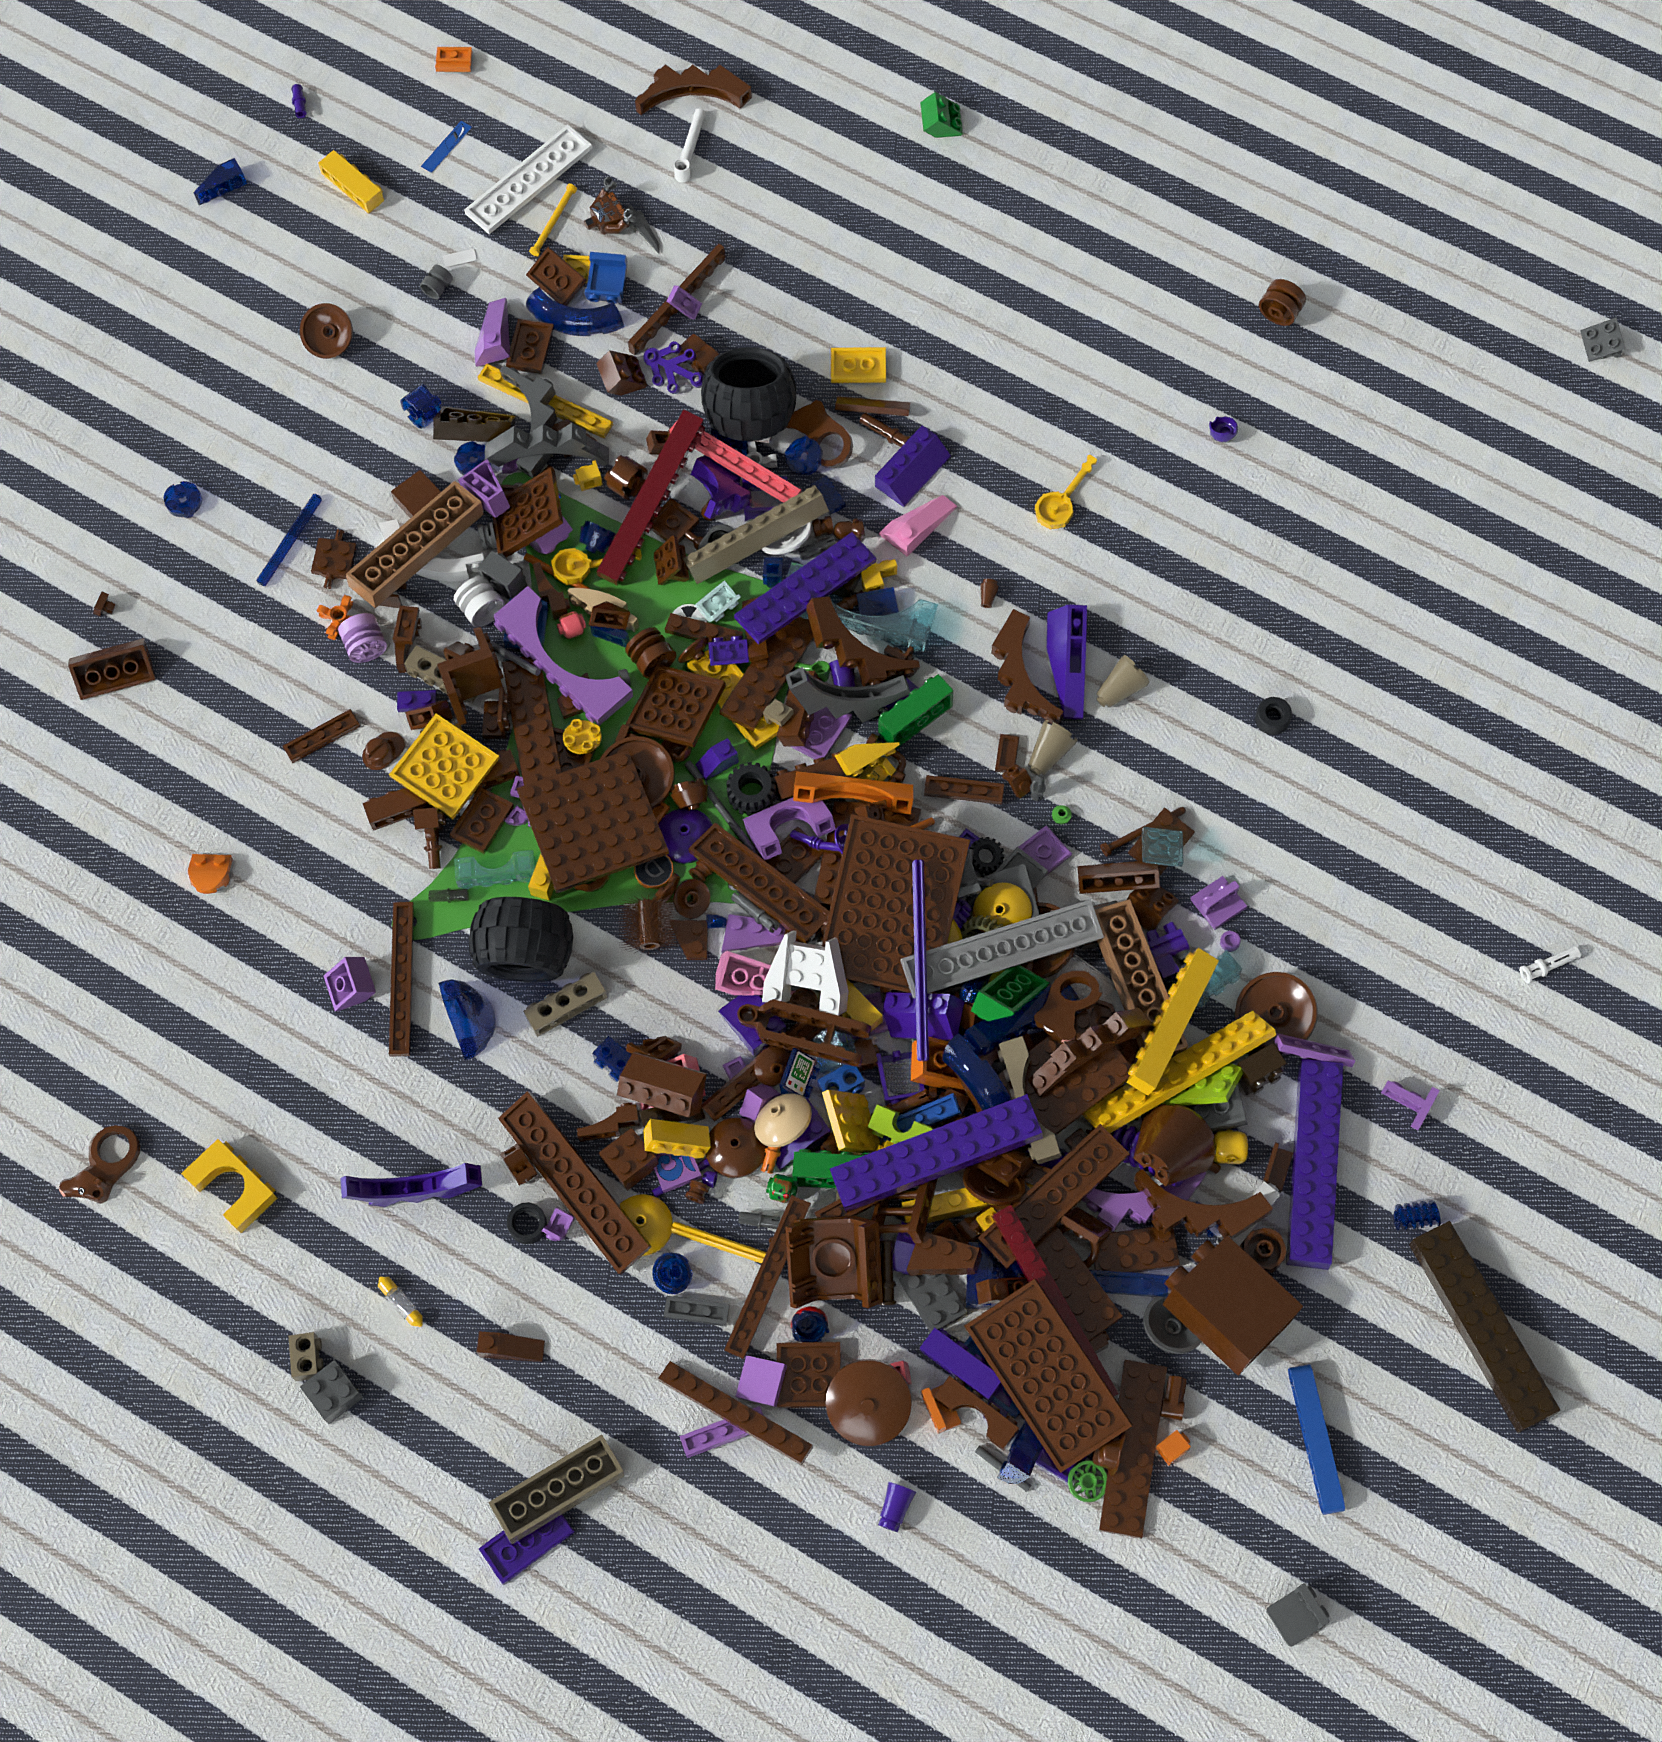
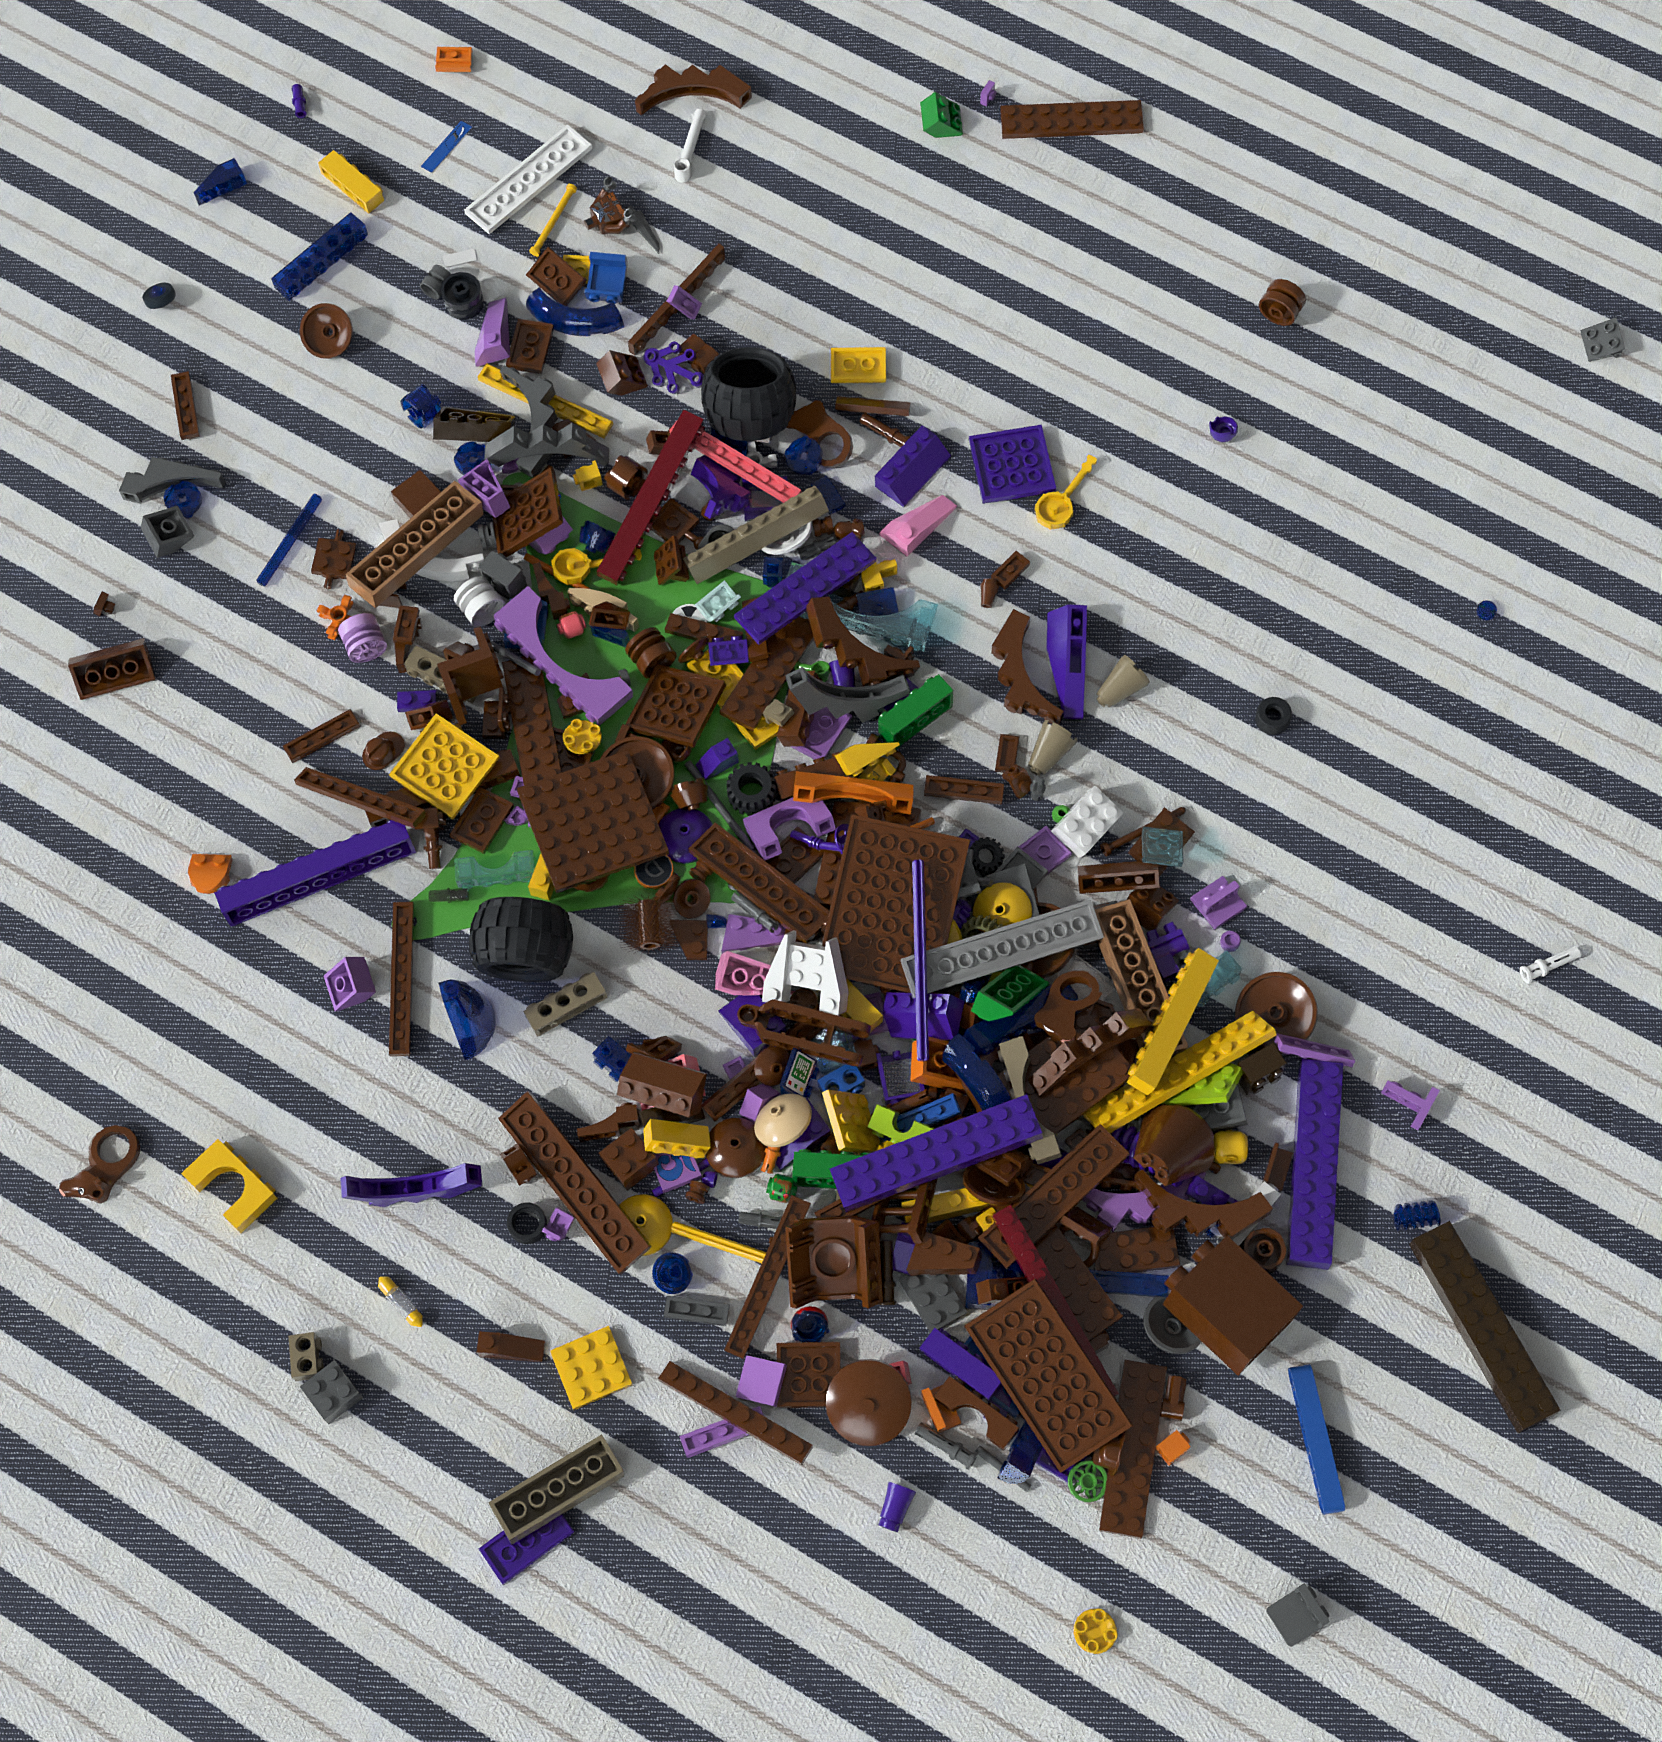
none -> dark grey arch [119,457,226,504]
none -> dark grey slope [141,506,194,558]
none -> black wheel [142,282,176,309]
none -> reddish brown plate [170,371,200,440]
none -> dark purple brick [214,820,416,927]
none -> clear blue brick [271,212,368,301]
none -> reddish brown plate [294,767,427,829]
none -> black wheel [441,272,484,320]
none -> yellow plate [550,1326,633,1410]
none -> dark grey pin [915,1422,978,1470]
none -> dark purple plate [968,424,1056,504]
none -> medium lavender plate [980,80,996,107]
none -> reddish brown plate [991,551,1030,590]
none -> reddish brown plate [1000,100,1144,139]
none -> white brick [1051,786,1124,858]
none -> yellow dish [1073,1608,1117,1654]
none -> reddish brown bracket [1097,1163,1139,1193]
none -> dark purple hinge [1185,1176,1238,1205]
none -> clear blue tile [1476,600,1497,620]

